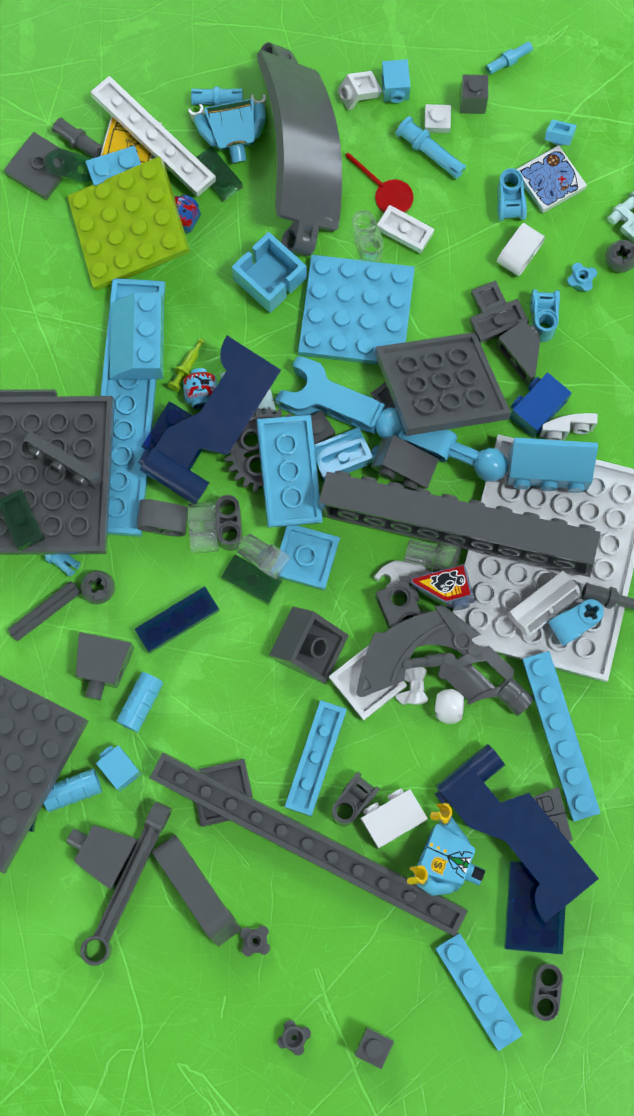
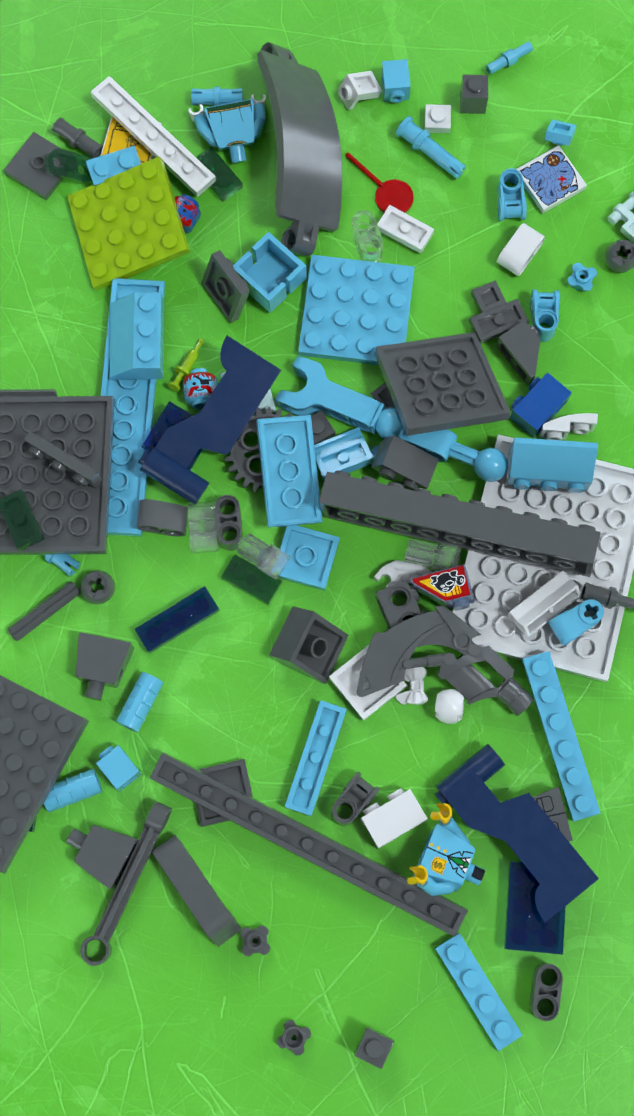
none -> dark grey plate [201,250,250,323]

